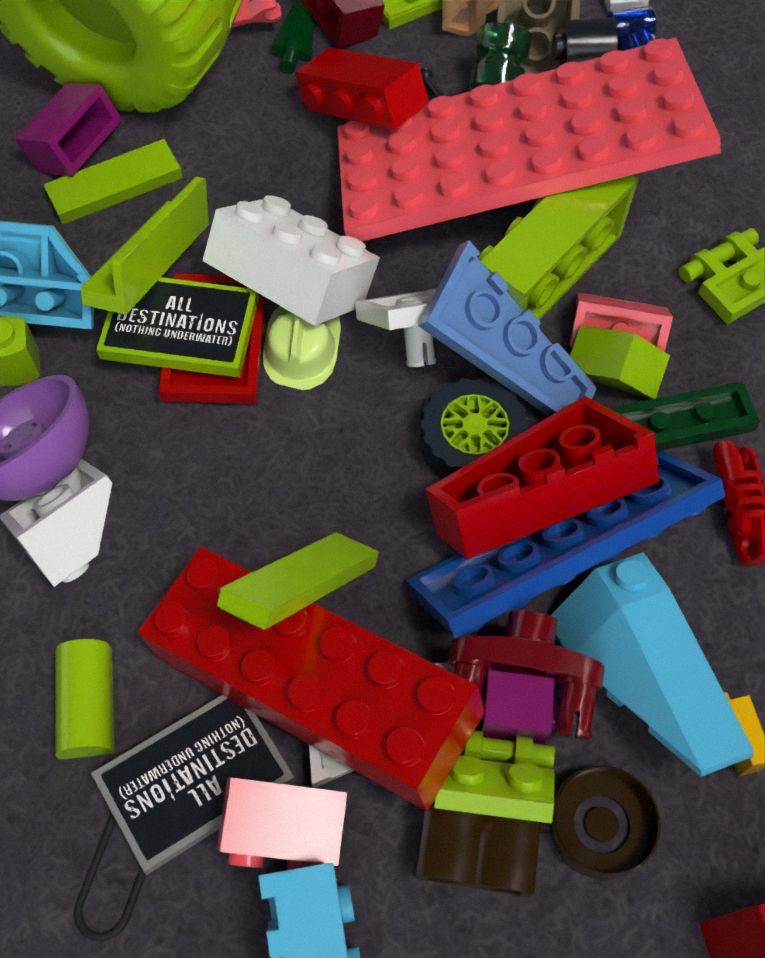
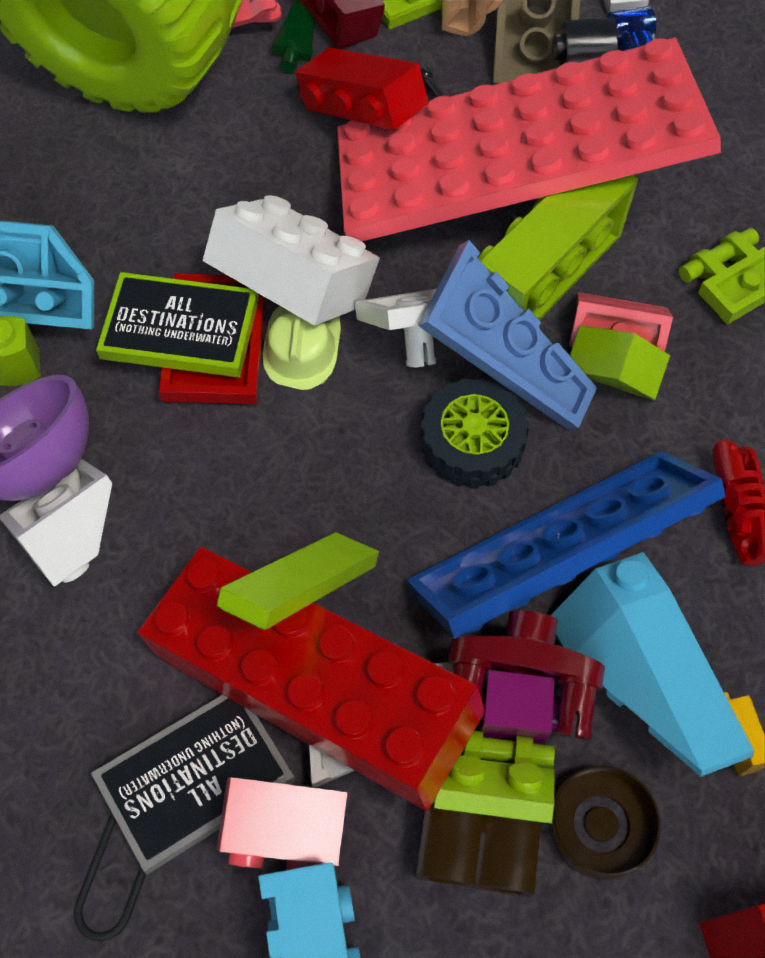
magenta brick [15,83,123,177] -> none
lime tile [43,139,183,225] -> none
lime brick [55,639,115,760] -> none
lime panel [80,176,209,315] -> none
red wedge [425,396,659,559] -> none
clear green wheel [469,19,533,91] -> none
dark green plate [609,381,760,451] -> none

